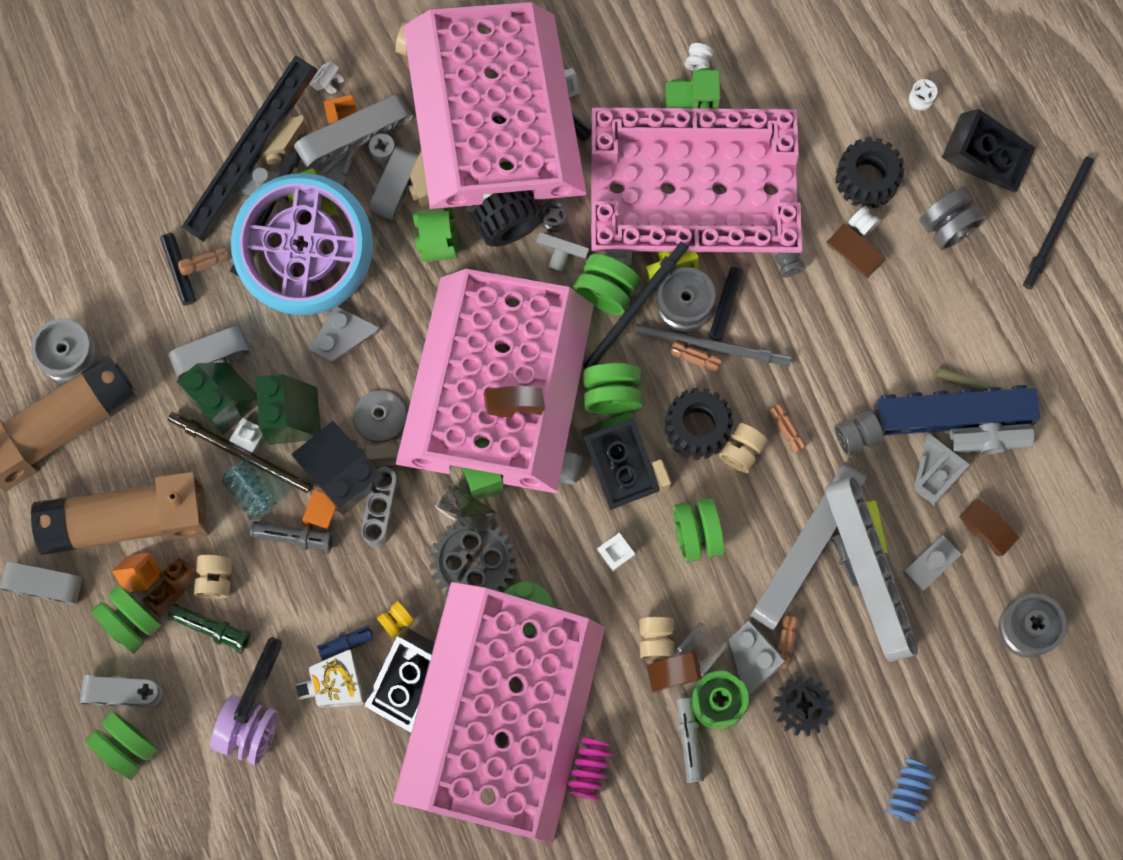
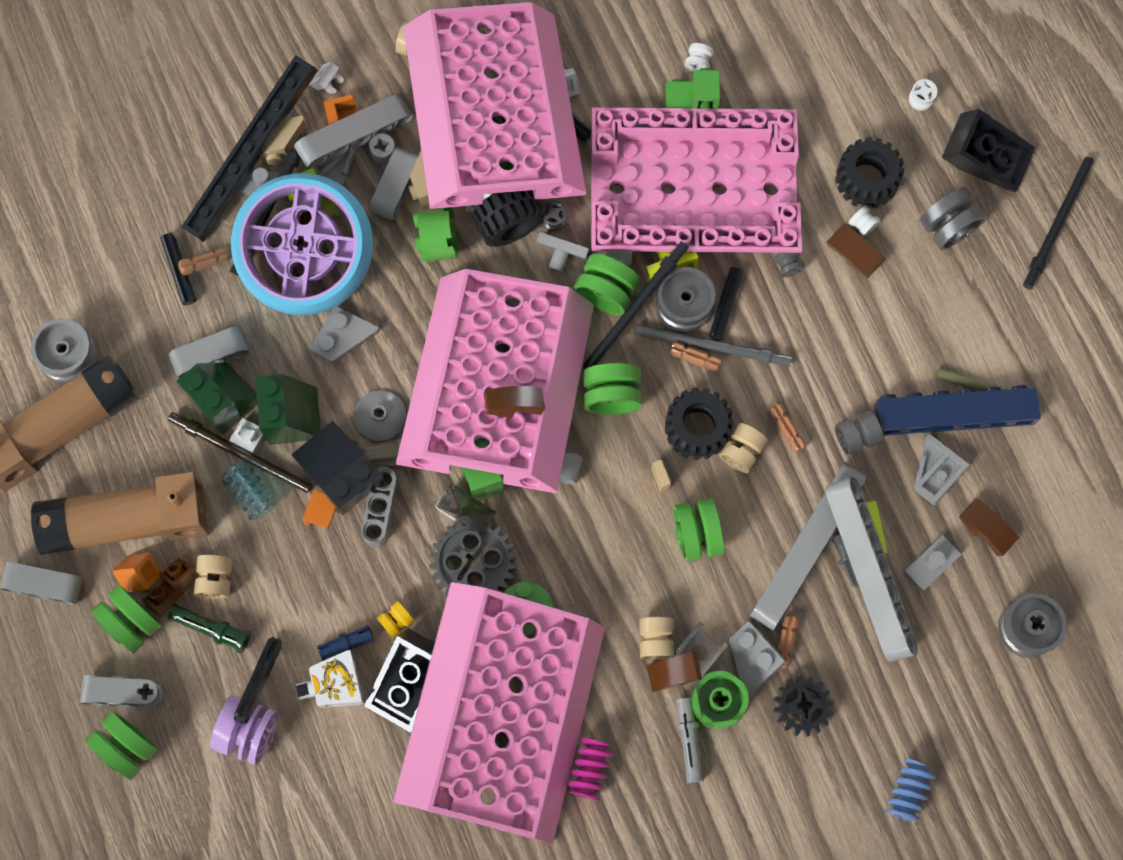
dark grey pin [250,521,334,554] -> none
black slope [579,412,660,510] -> none
white tile [597,533,635,571] -> none
light grey piece [949,423,1034,454] -> none

